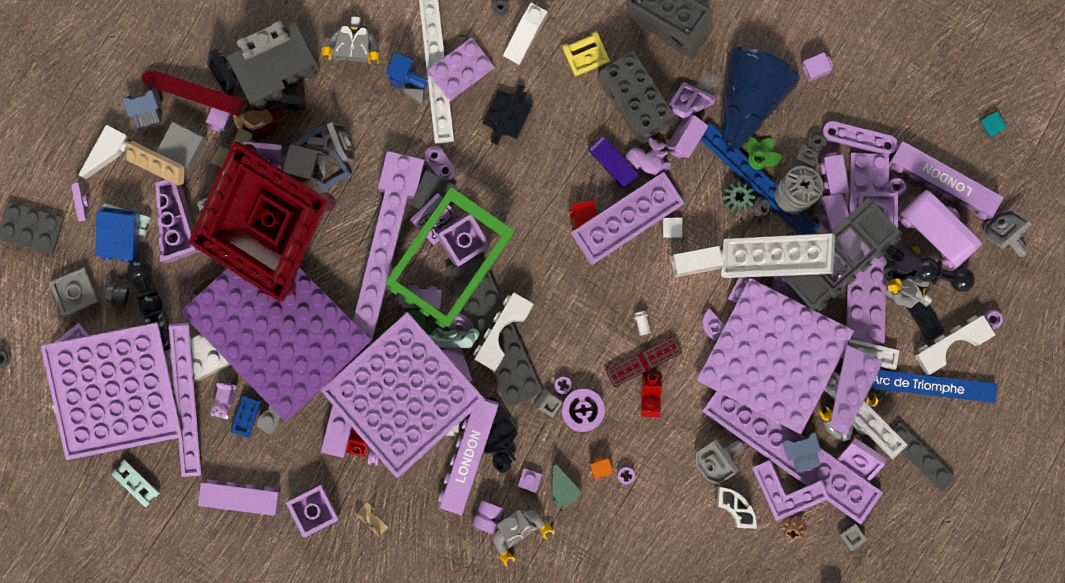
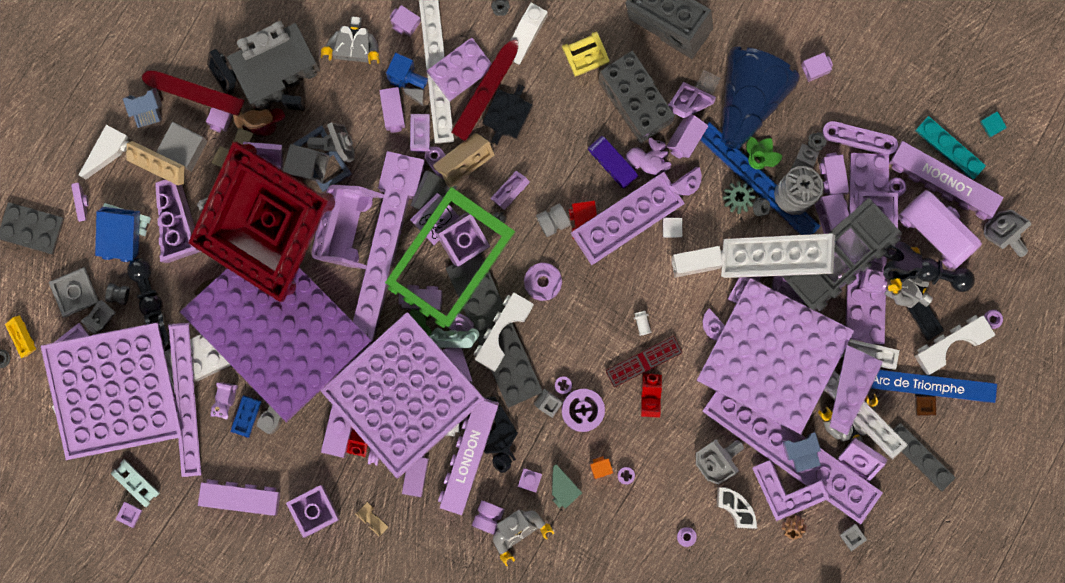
none -> yellow plate [5,315,36,358]
none -> light grey bracket [81,300,116,334]
none -> lavender plate [115,502,143,528]
none -> lavender windscreen [312,185,384,269]
none -> lavender brick [379,87,405,133]
none -> lavender brick [390,5,421,37]
none -> lavender brick [402,455,429,497]
none -> lavender plate [410,114,430,153]
none -> tan panel [433,133,494,188]
none -> dark red piece [451,39,518,141]
none -> lavender plate [491,171,530,210]
none -> lavender tile [524,263,562,301]
none -> light grey wheel [536,203,571,237]
none -> lavender plate [669,167,702,196]
none -> lavender plate [677,527,697,547]
none -> lavender brick [859,269,888,294]
none -> teal plate [915,116,986,180]
none -> reddish brown tile [915,396,936,416]

